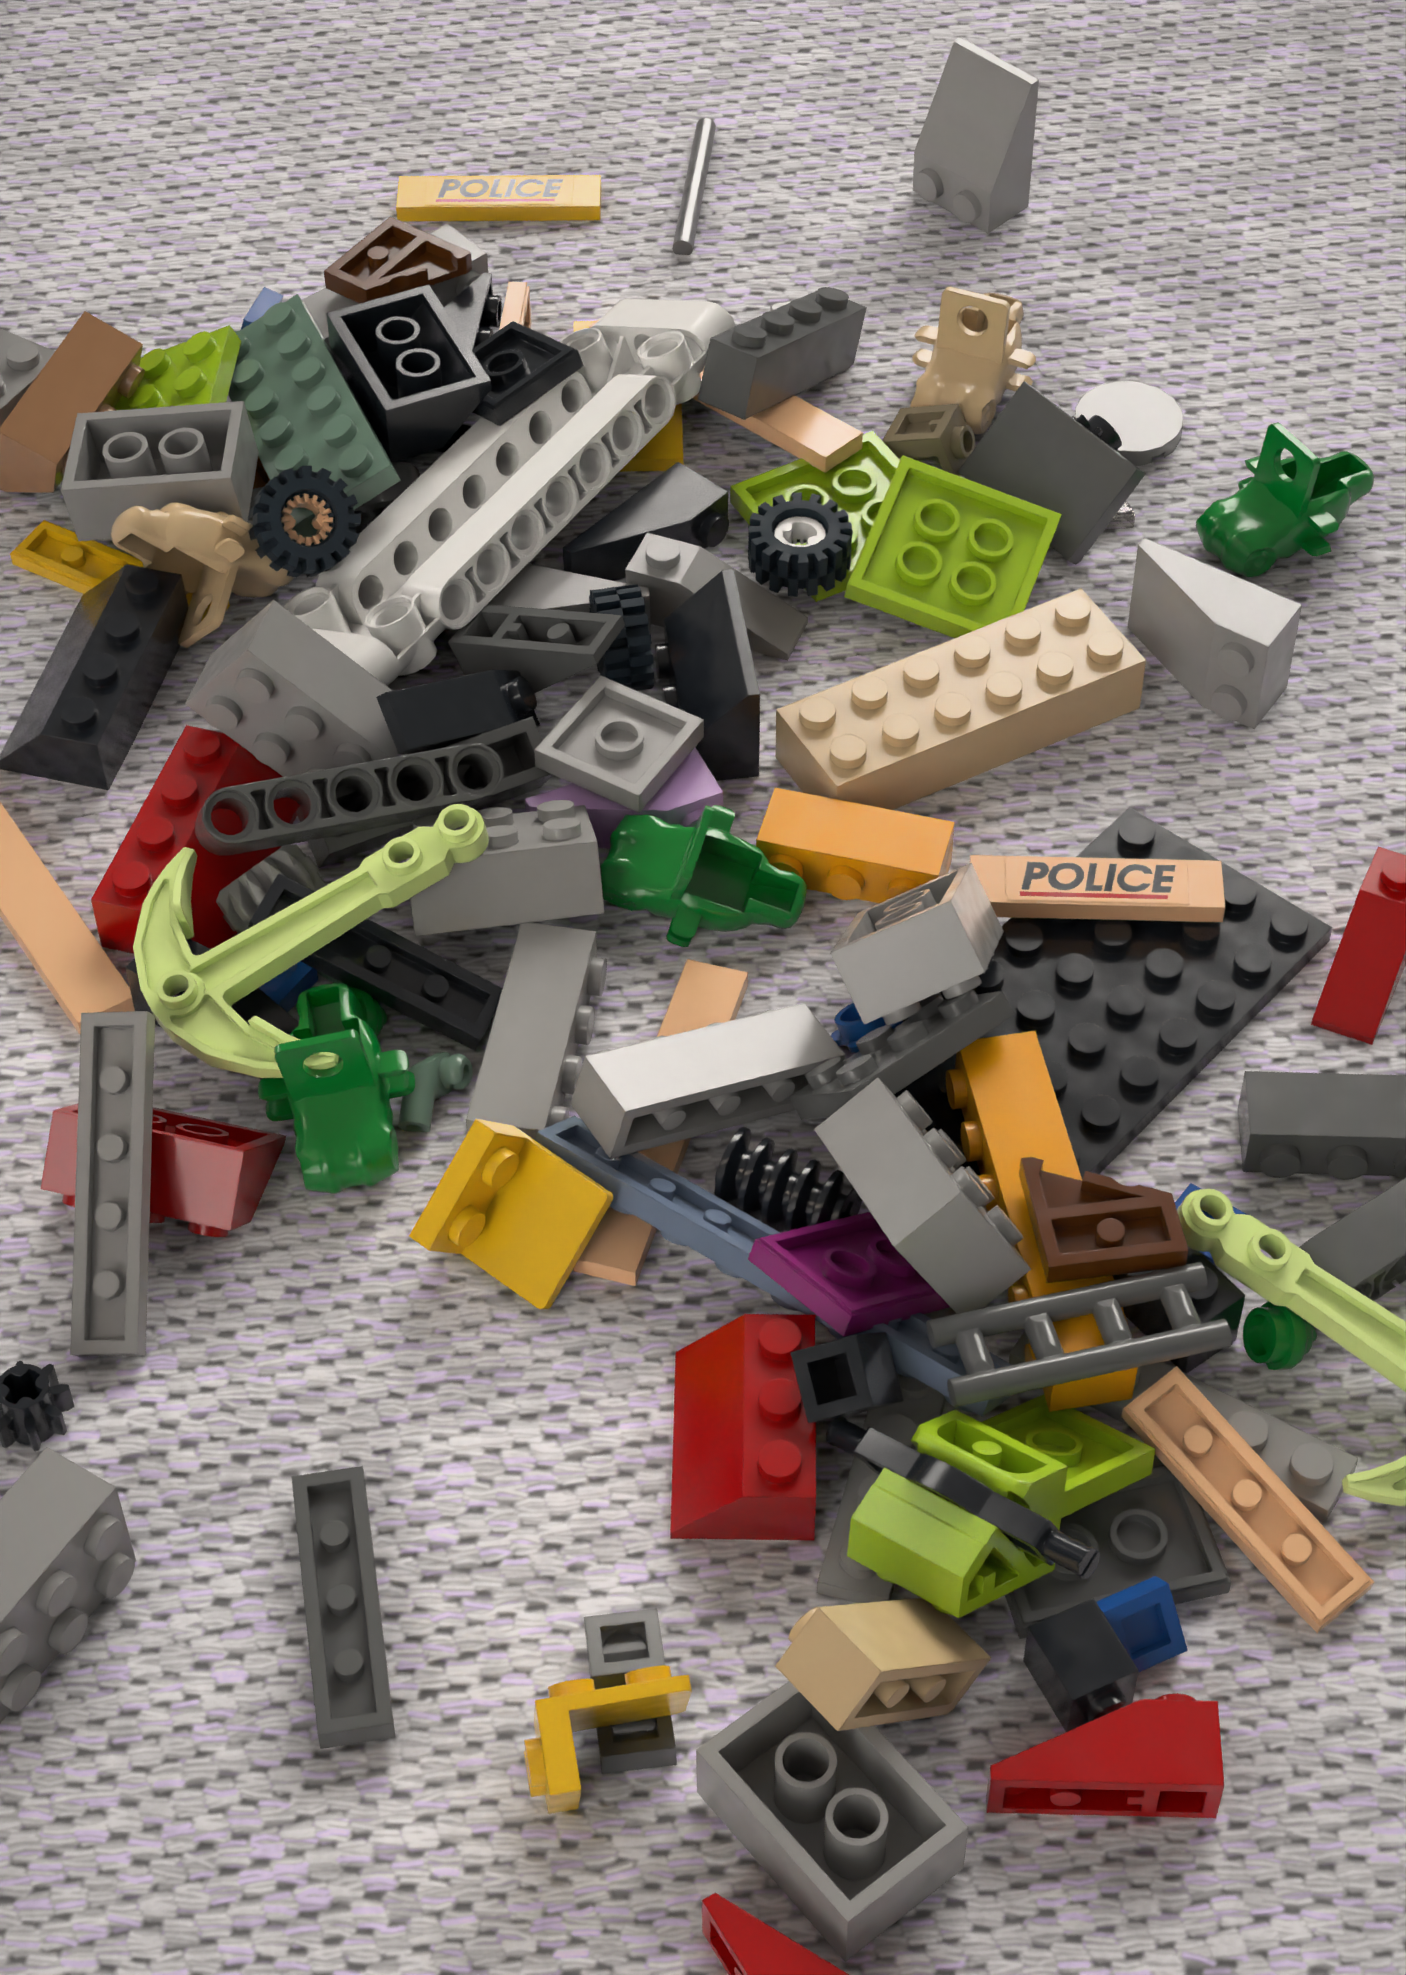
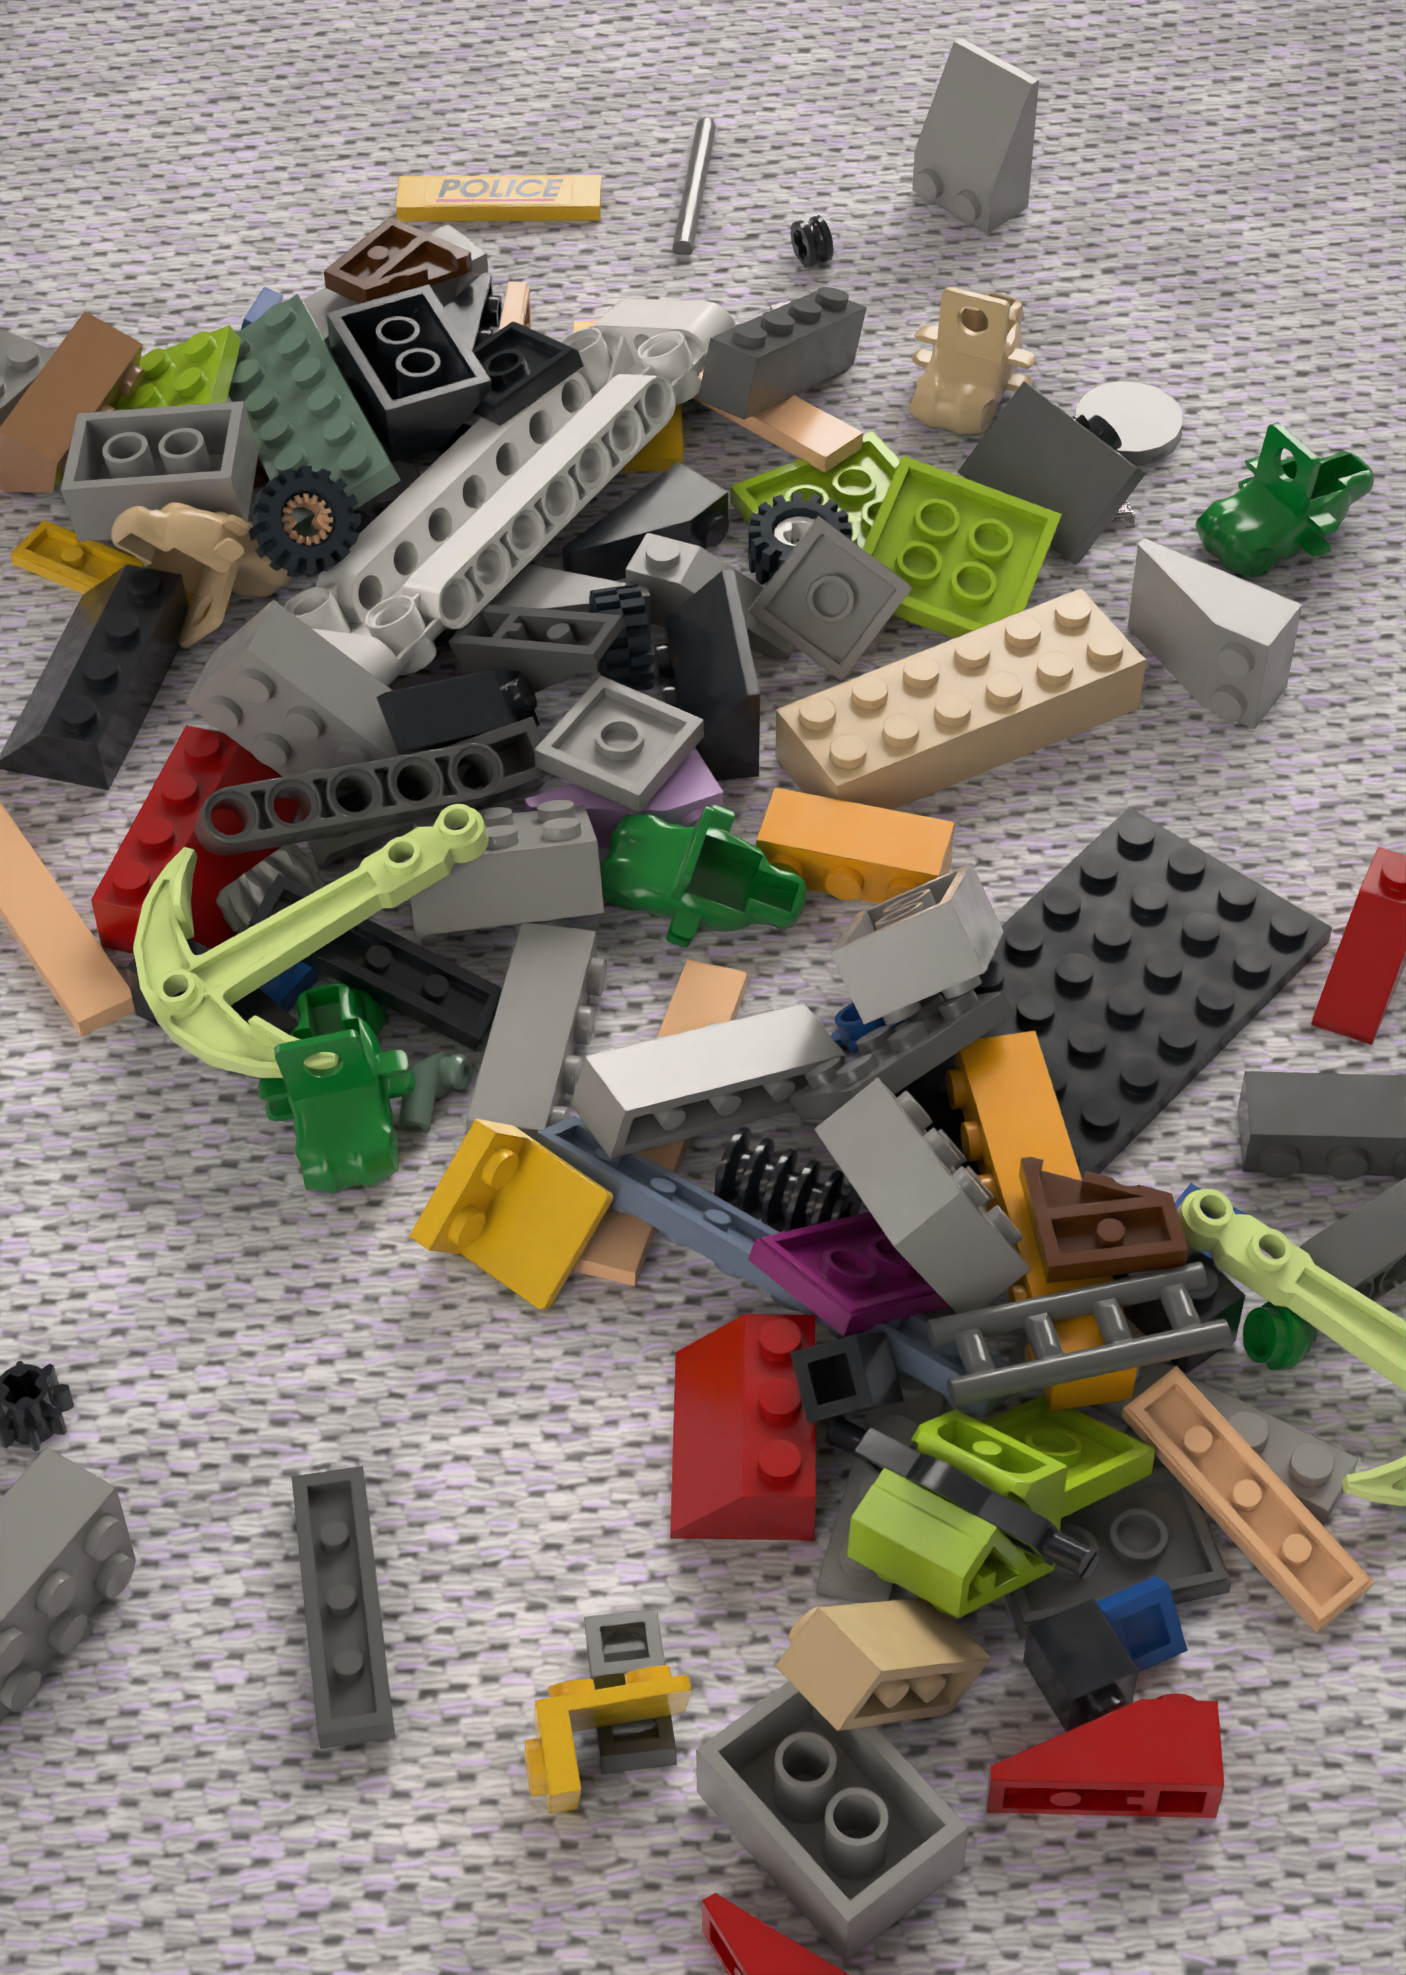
red slope [40,1103,286,1237] -> none
light grey plate [70,1011,155,1356] -> none
dark tan bracket [882,404,975,476] -> none
light nougat tile [970,855,1225,922] -> none
none -> light grey plate [748,516,913,681]
none -> black bush [790,215,834,268]

